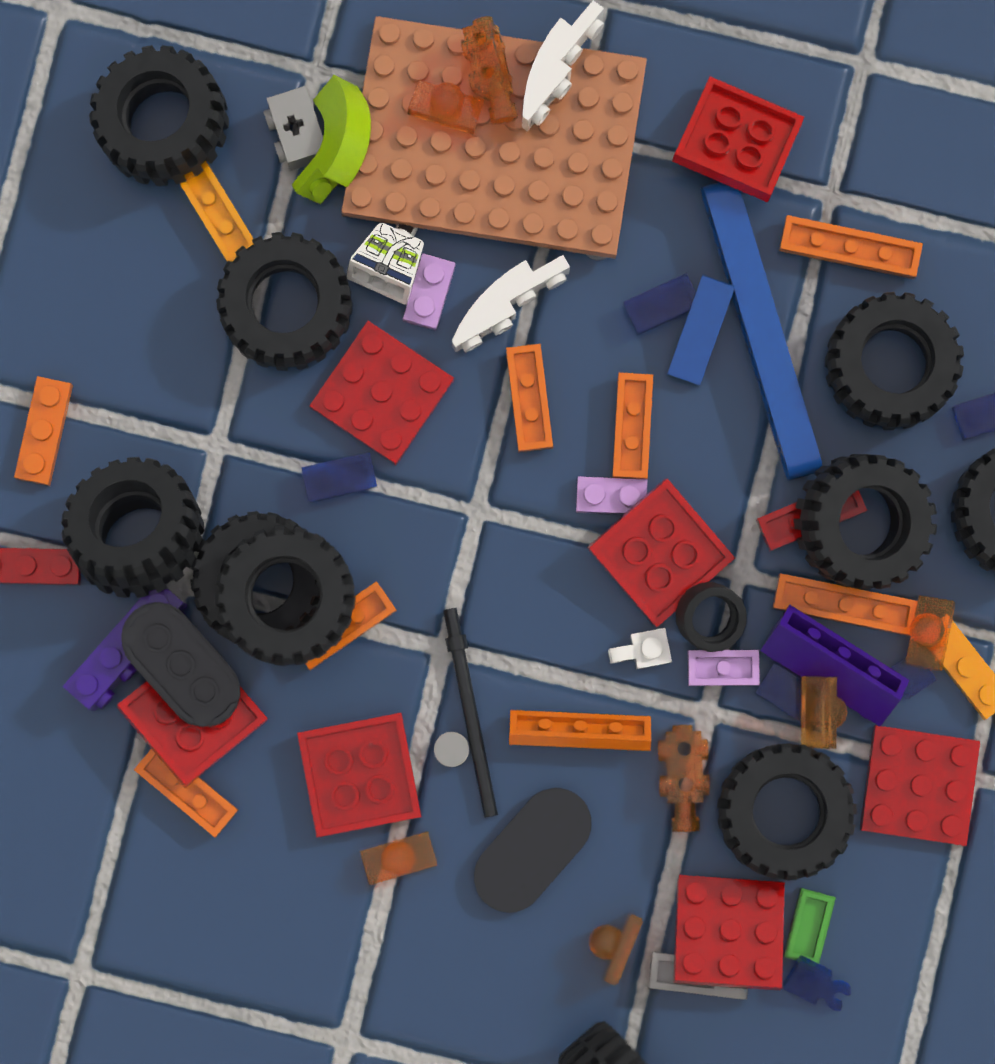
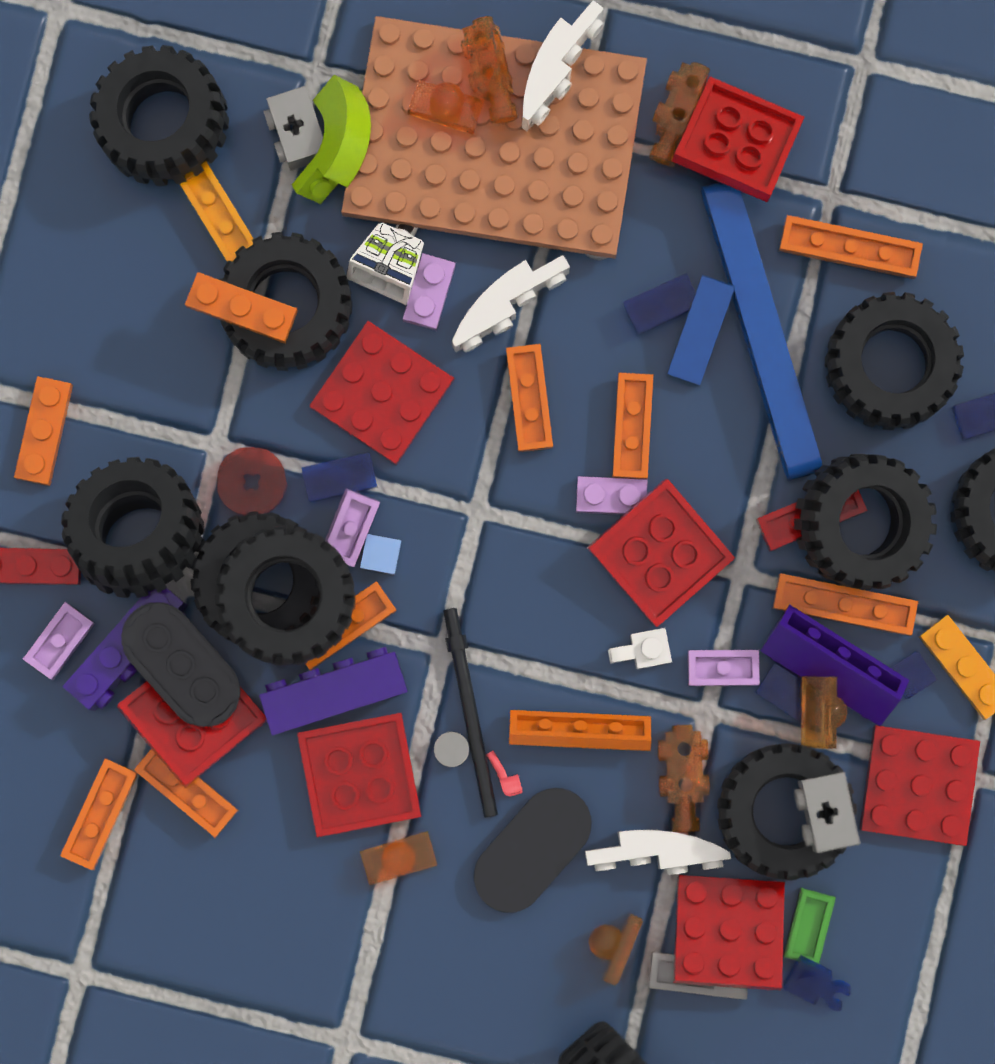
black tyre [676,582,747,652] -> none
clear orange tile [905,595,956,671] -> none
none -> lavender plate [23,602,95,680]
none -> orange plate [60,758,138,871]
none -> orange plate [185,272,298,343]
none -> clear red plate [217,447,287,516]
none -> dark purple brick [259,646,408,735]
none -> lavender plate [326,489,380,567]
none -> light blue tile [360,534,402,575]
none -> coral hand [486,751,523,797]
none -> white slope [585,830,731,875]
none -> clear orange brick [649,62,710,167]
none -> light grey brick [794,772,860,853]

